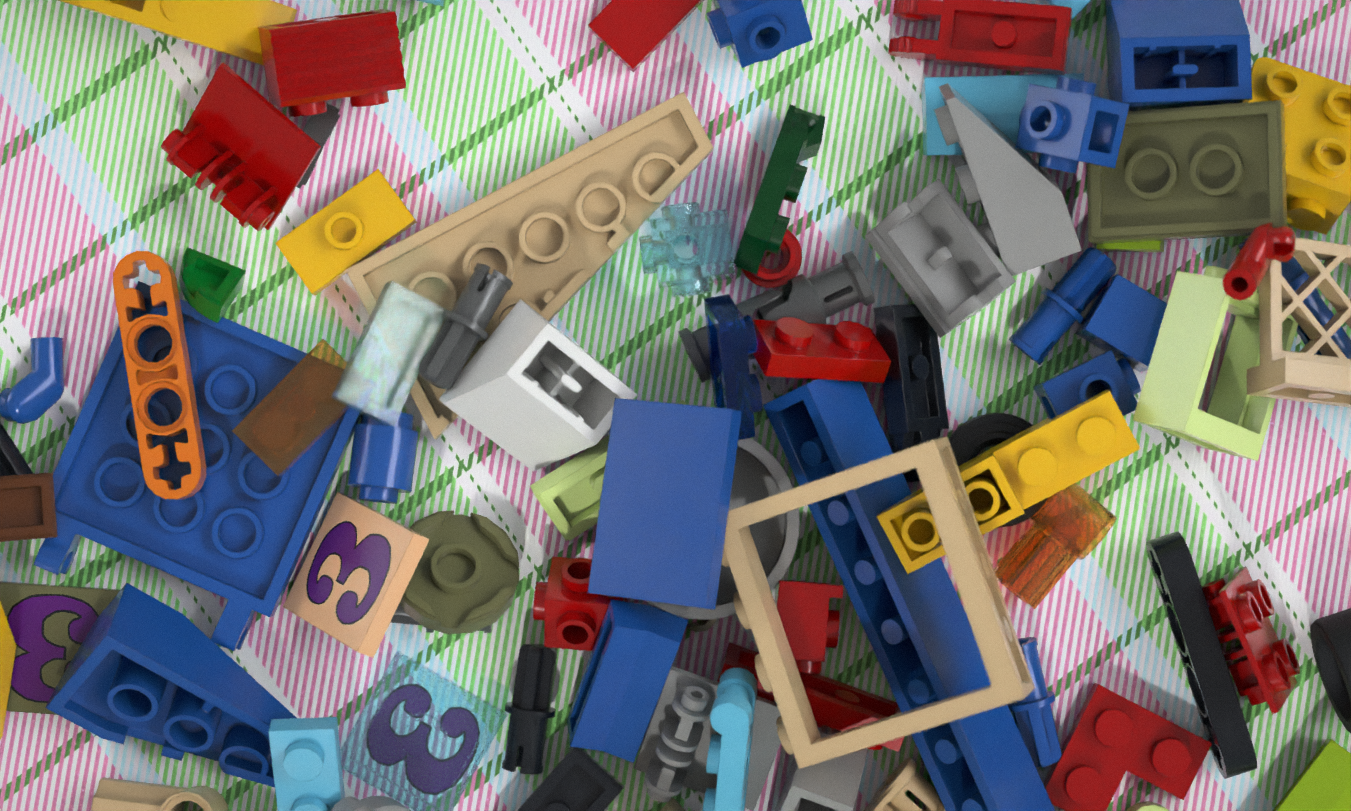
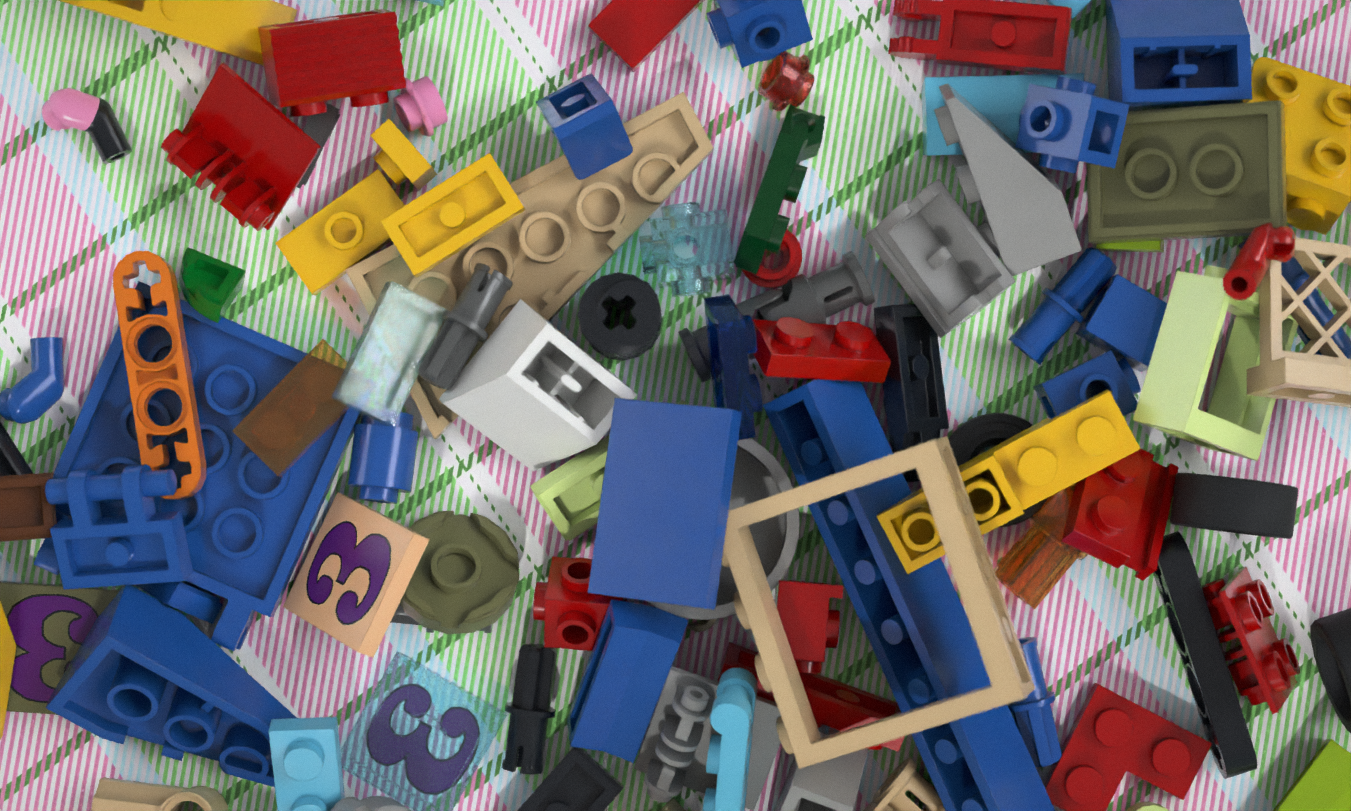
none -> arm [42,88,132,164]
none -> blue plate [45,465,193,589]
none -> blue tile [135,581,223,624]
none -> yellow plate [370,119,437,191]
none -> yellow plate [380,153,525,278]
none -> bright pink plate [393,76,448,137]
none -> blue slope [536,73,633,180]
none -> black piece [578,272,662,361]
none -> clear red plate [758,51,815,111]
none -> red plate [1061,449,1179,581]
none -> black tyre [1170,473,1298,539]

